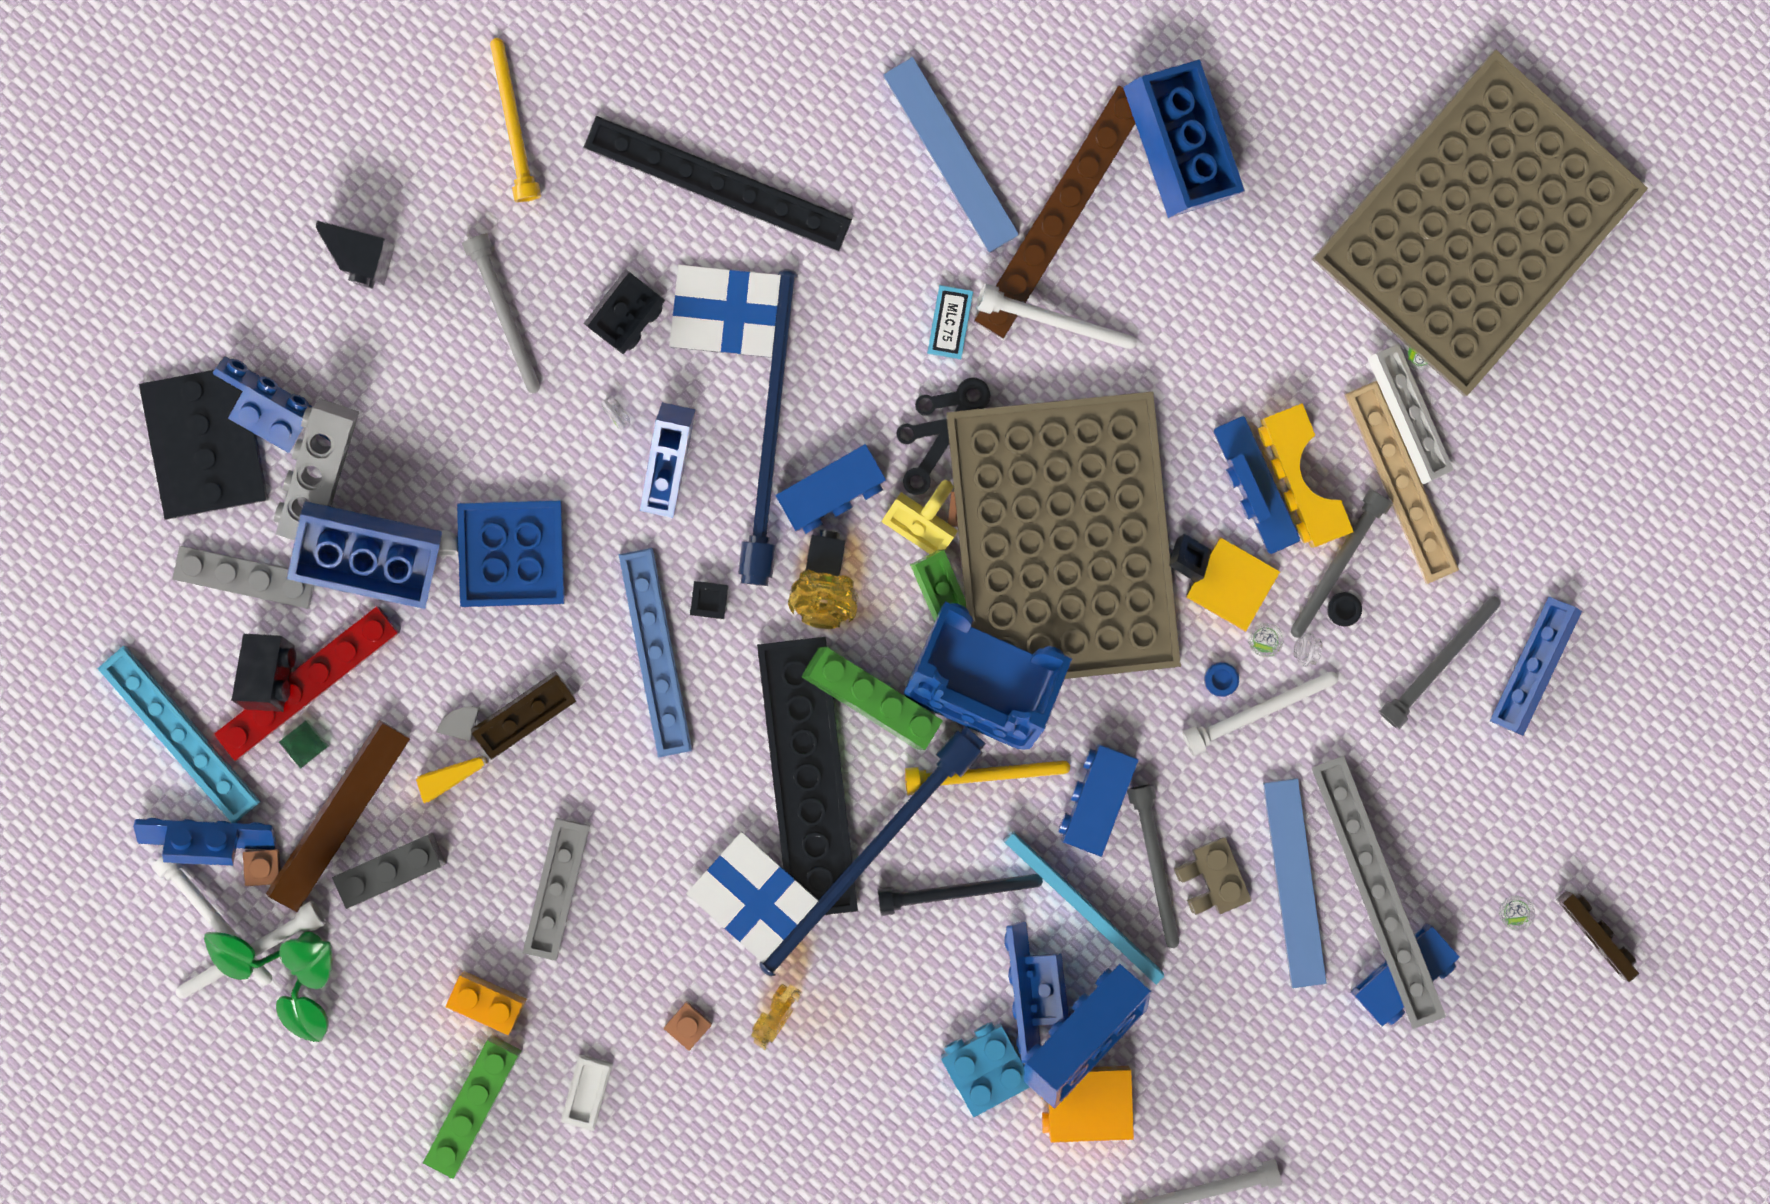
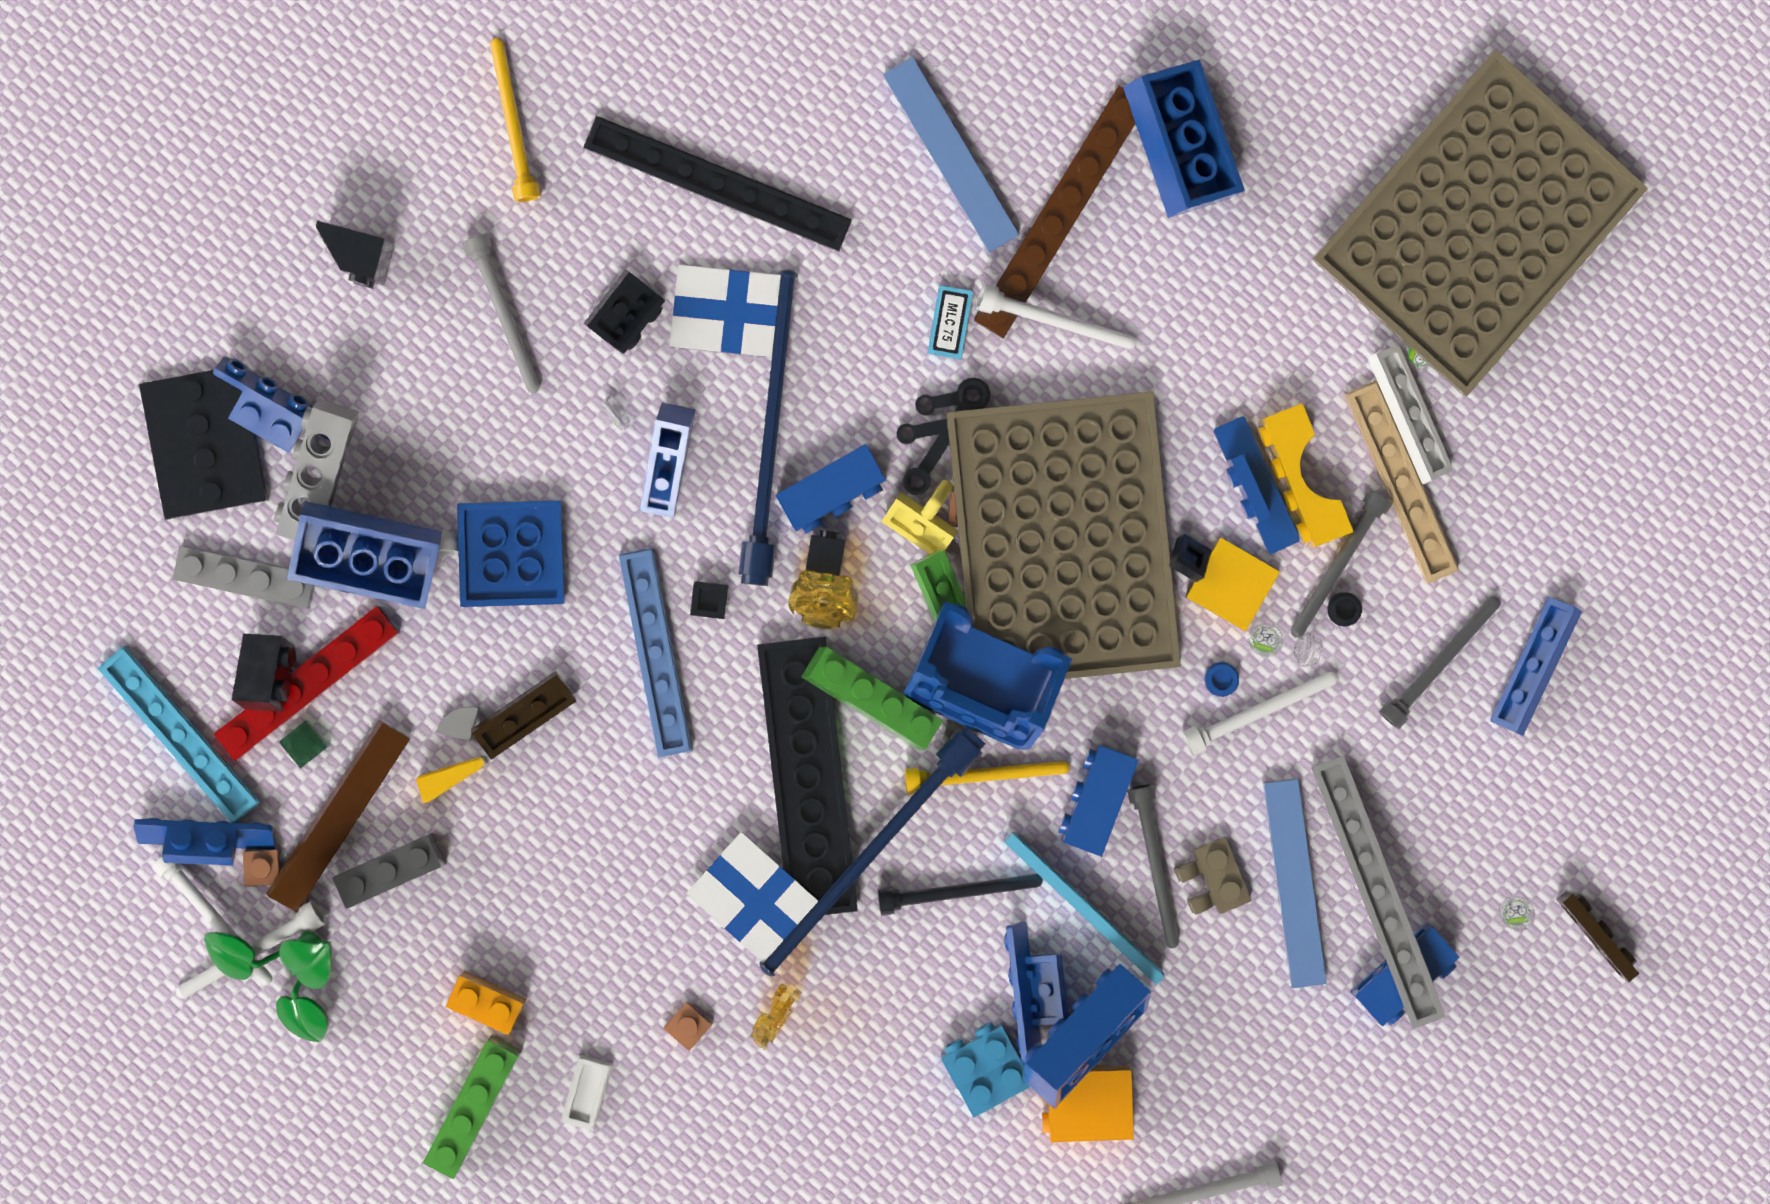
light grey plate [522,818,590,961] -> none

